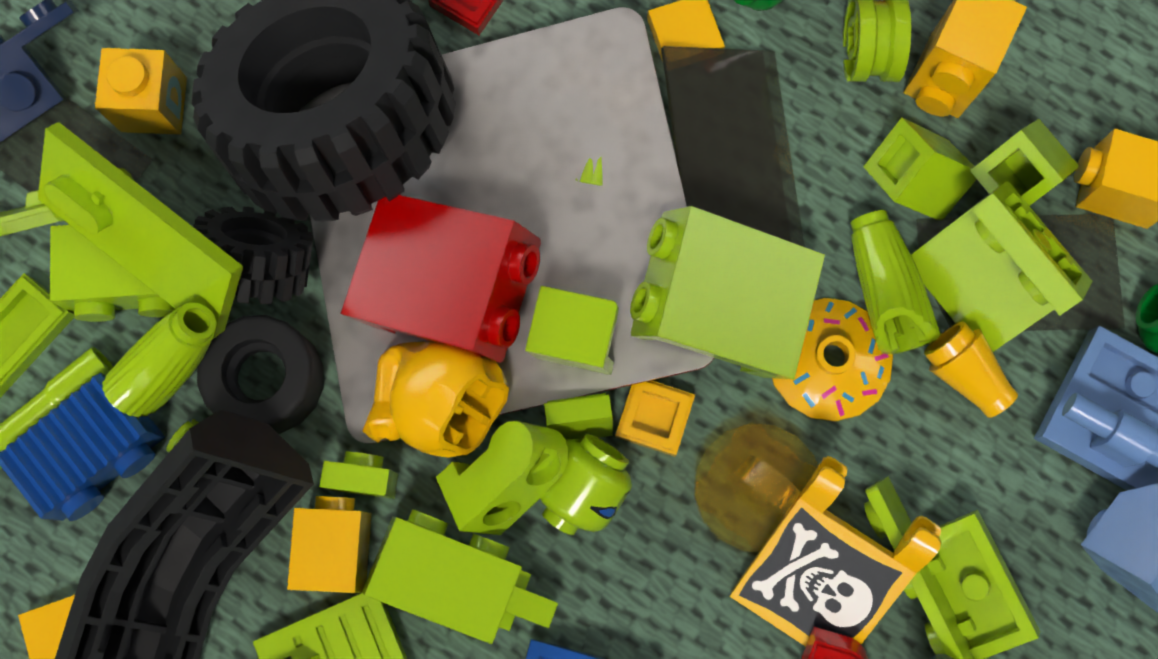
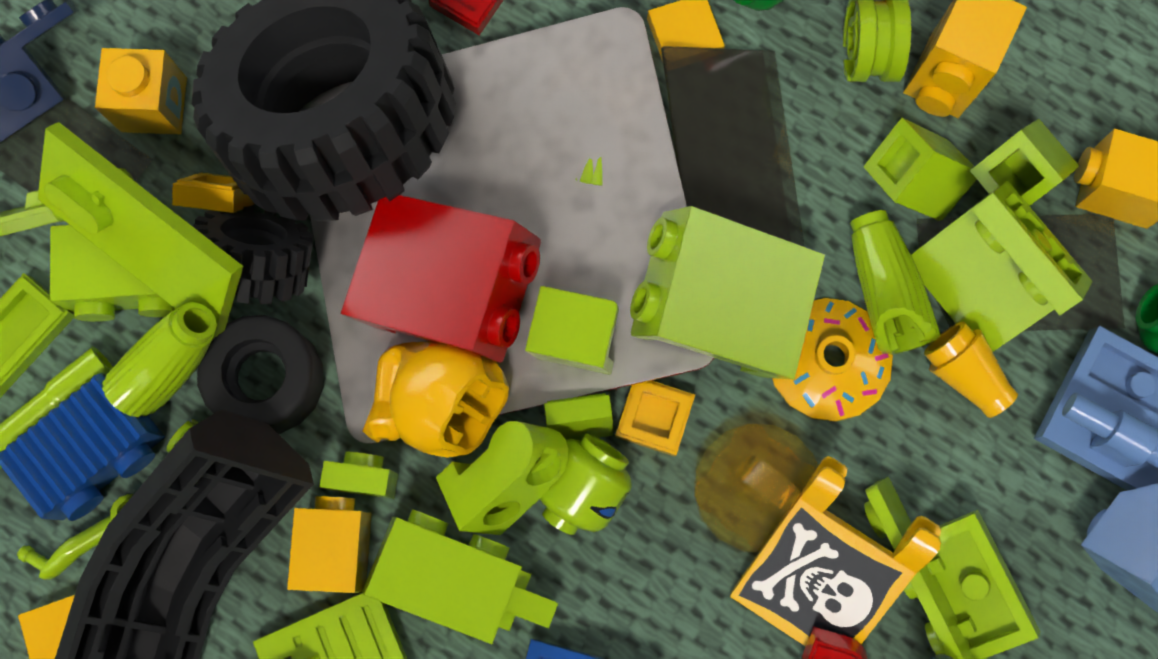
none -> lime piece [17,494,134,580]
none -> yellow tile [172,172,254,213]

